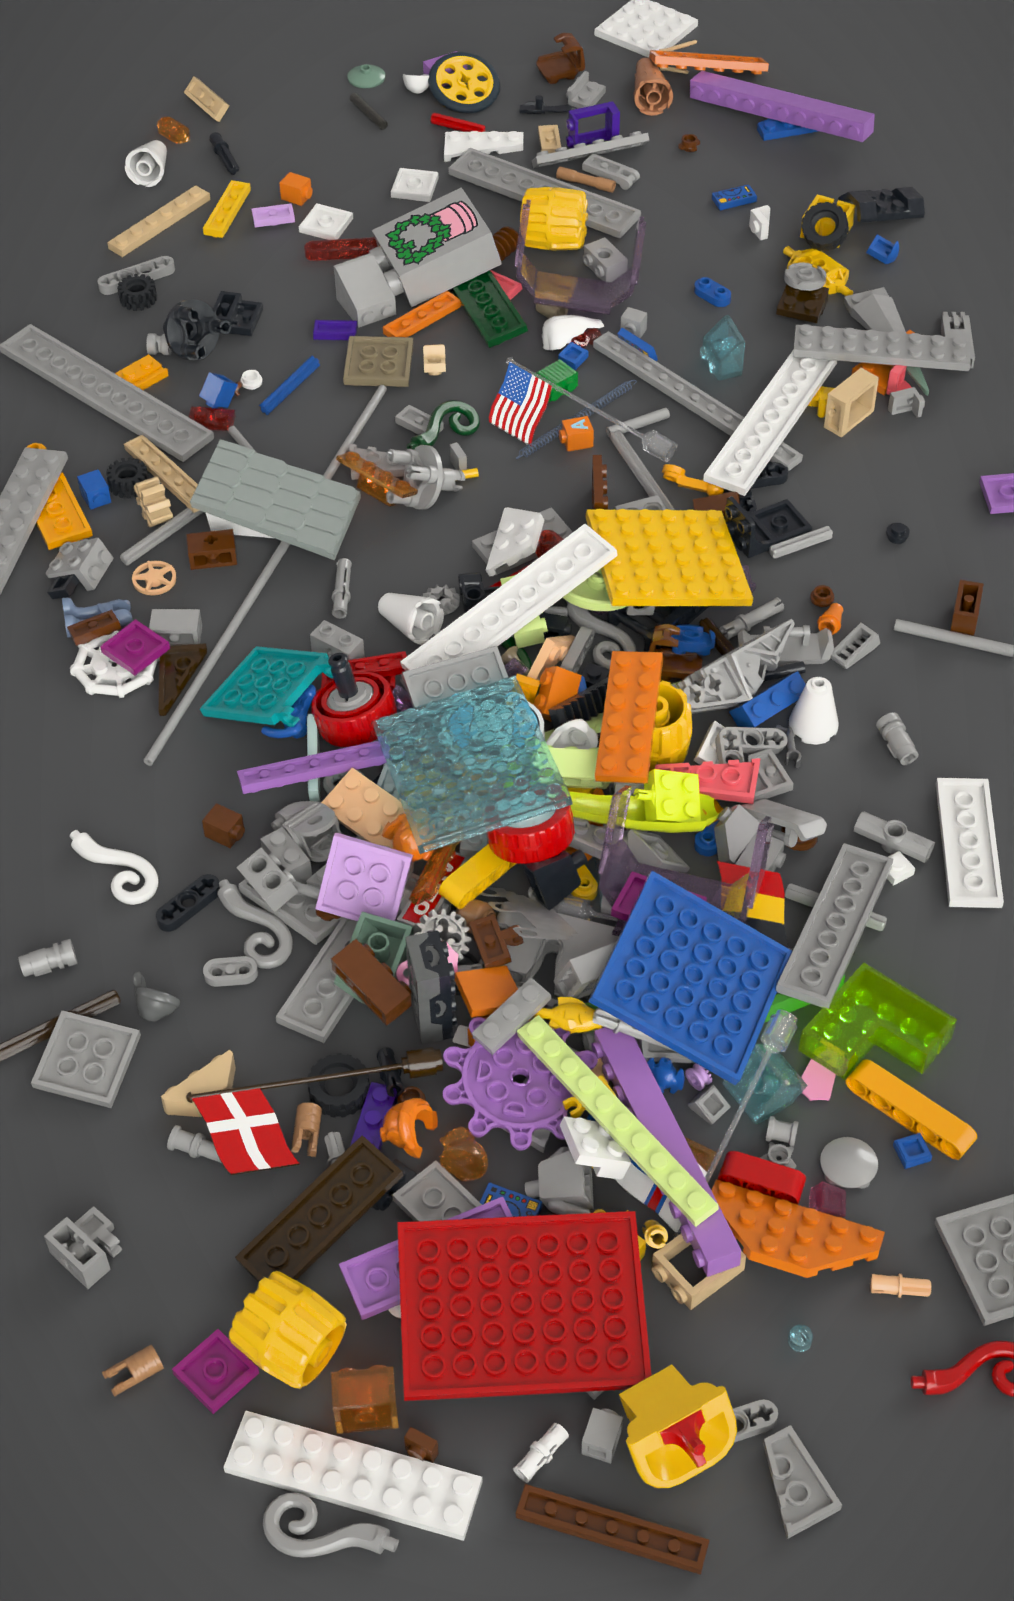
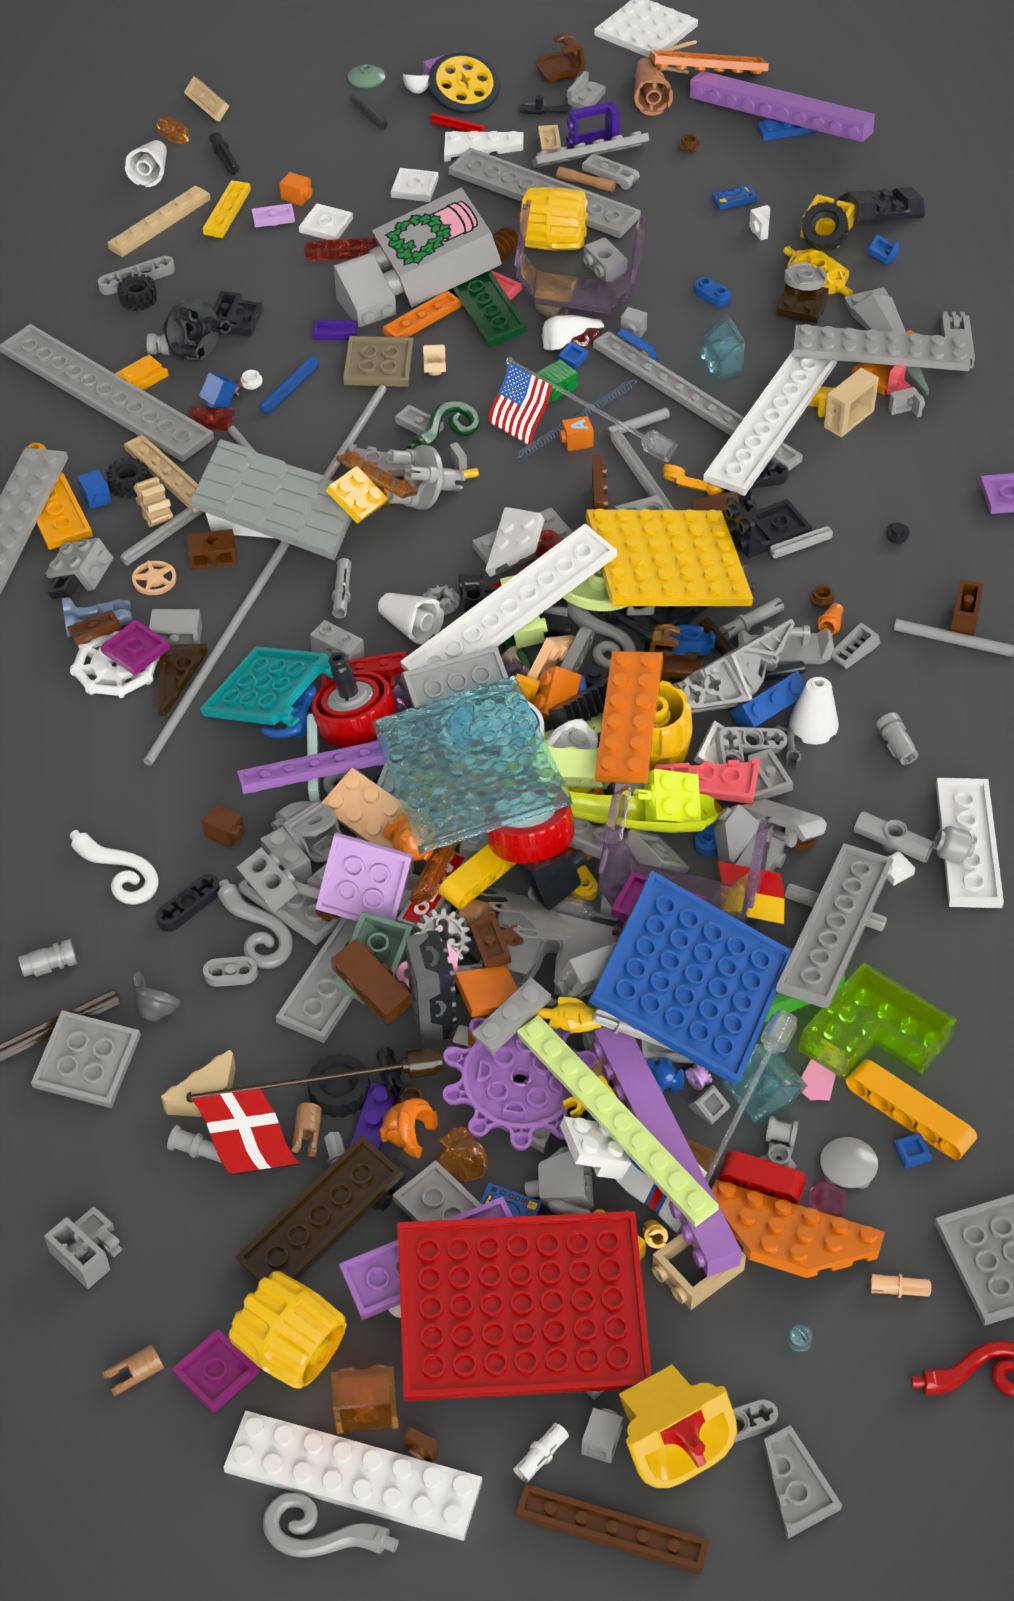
none -> yellow plate [326,466,388,524]
none -> light grey head [933,826,975,863]

